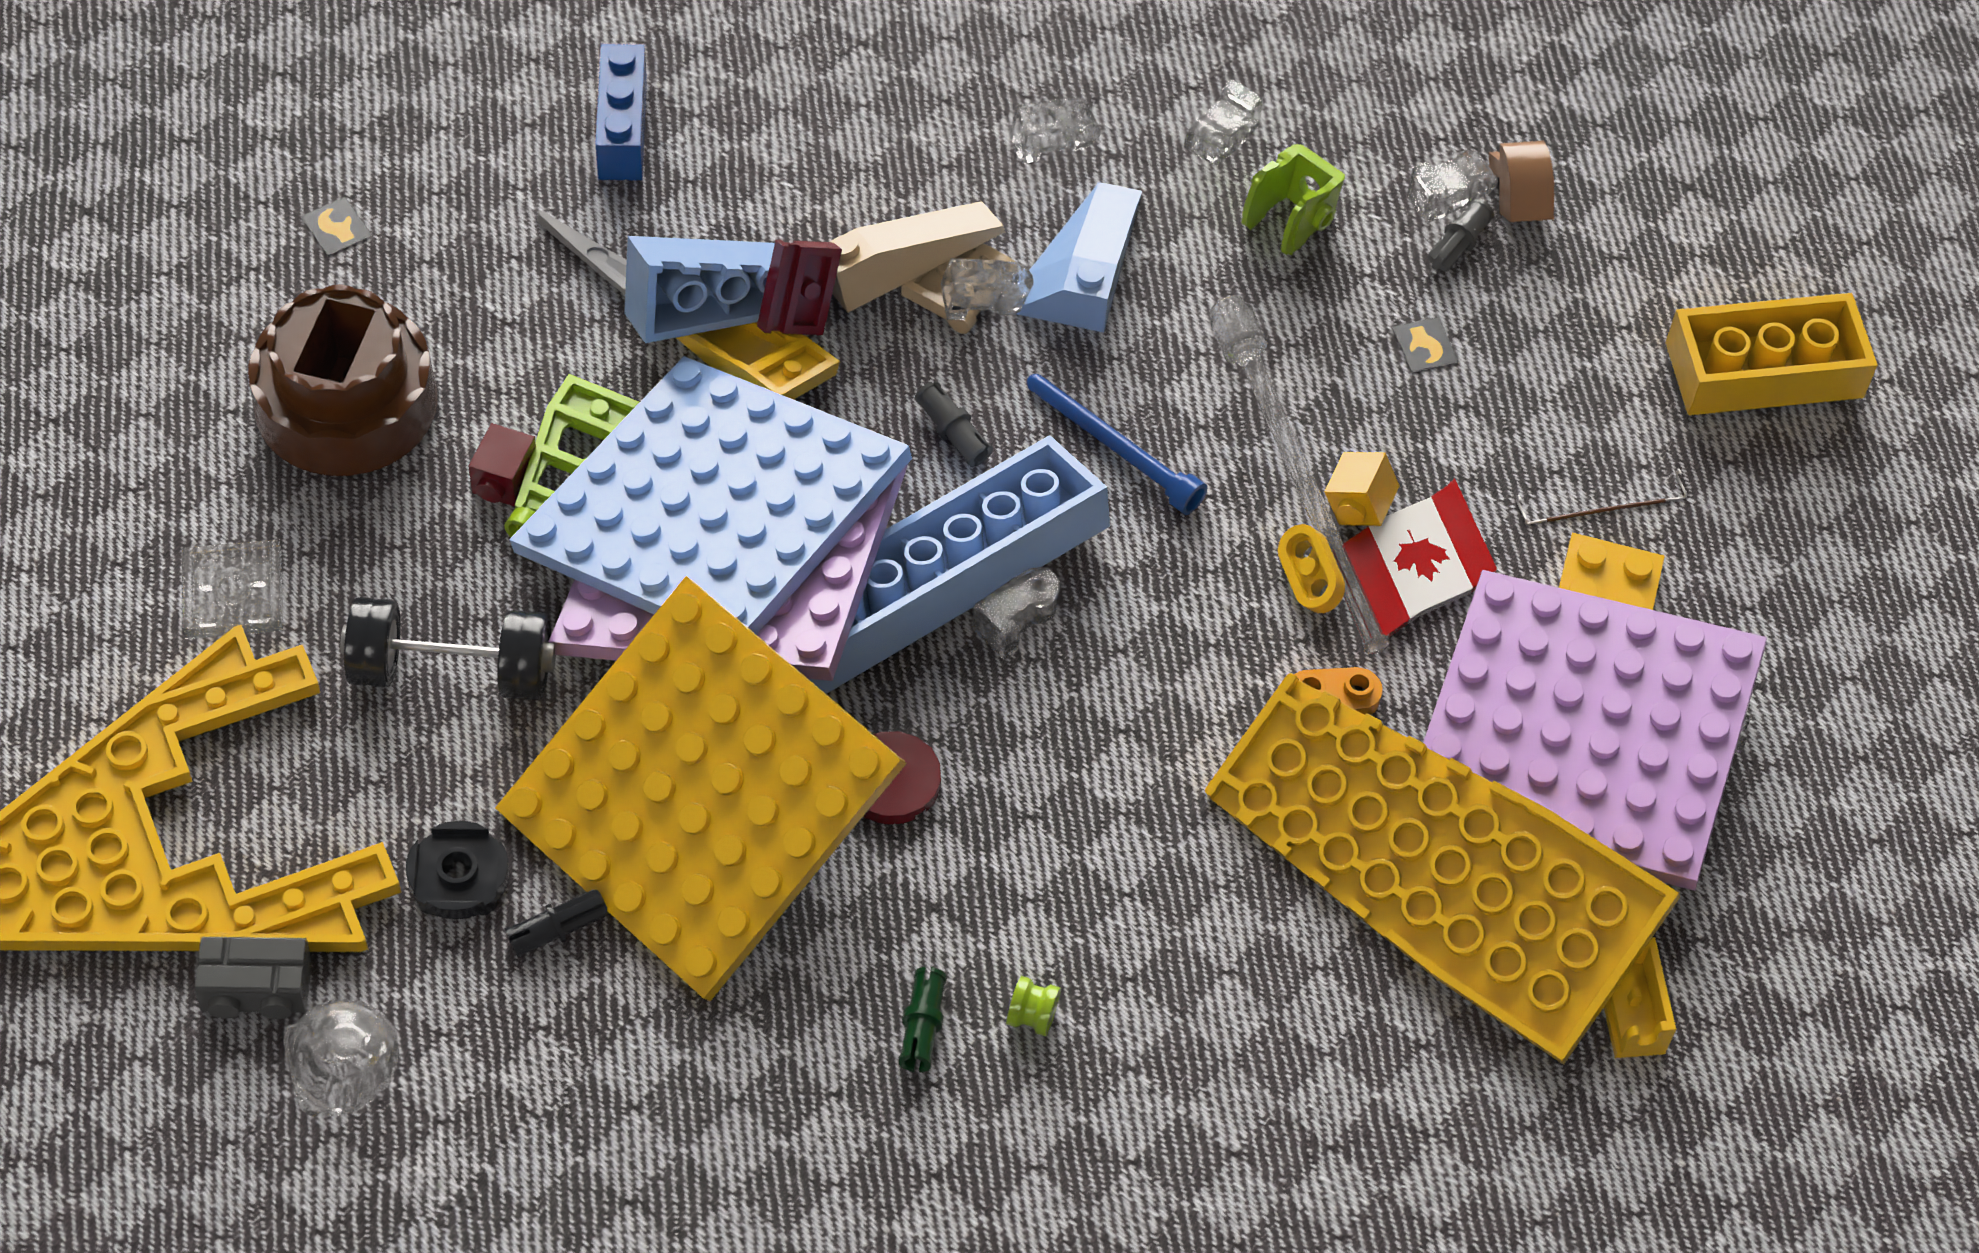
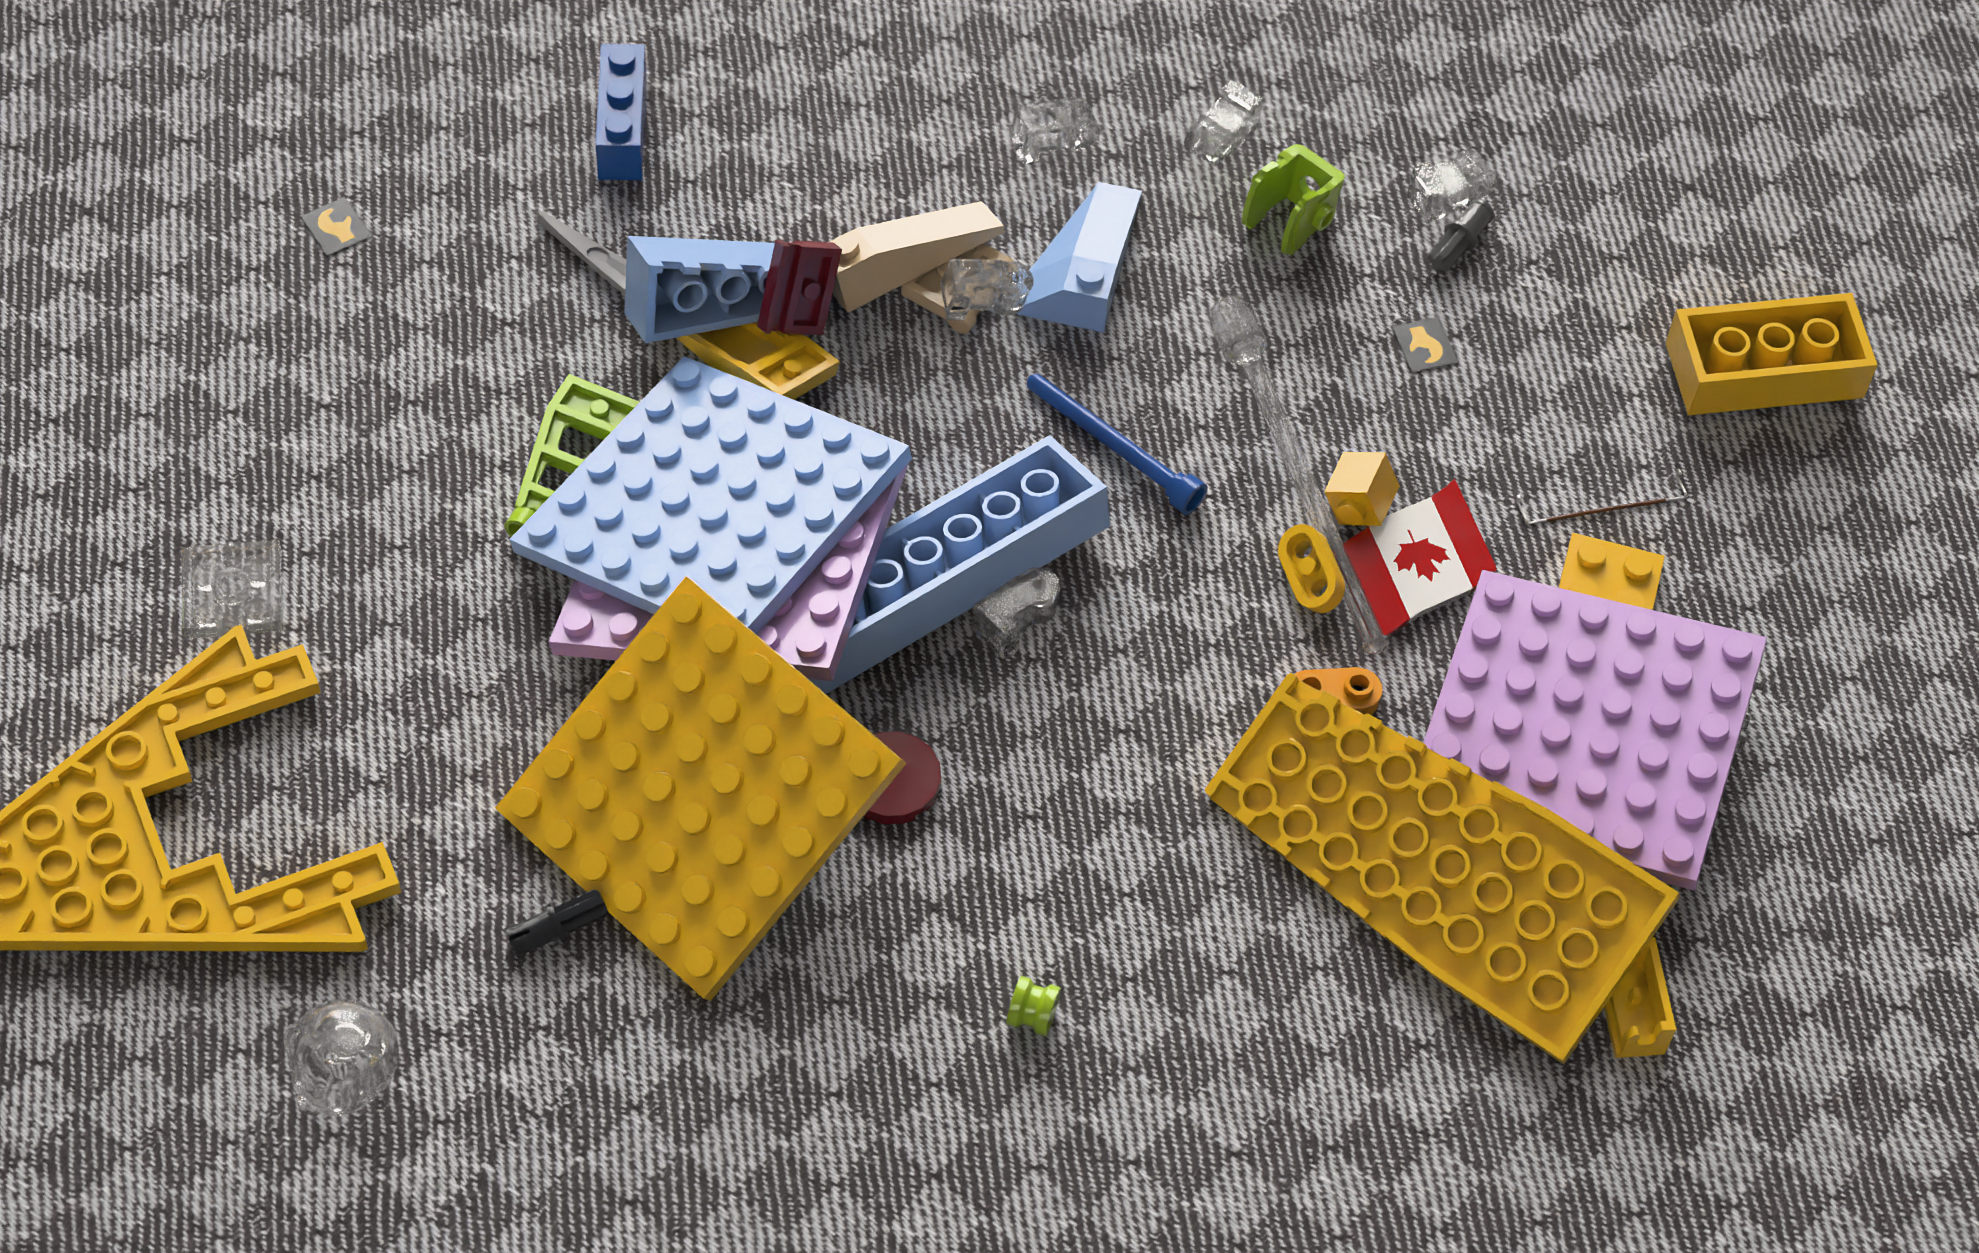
dark grey brick [195,937,312,1019] -> none
reddish brown piece [248,284,438,476] -> none
black axle [340,597,556,701] -> none
black plate [406,821,509,919] -> none
dark red brick [468,423,536,507] -> none
dark green pin [898,967,947,1073] -> none
dark grey pin [915,381,993,467] -> none
medium nougat brick [1489,141,1554,222] -> none

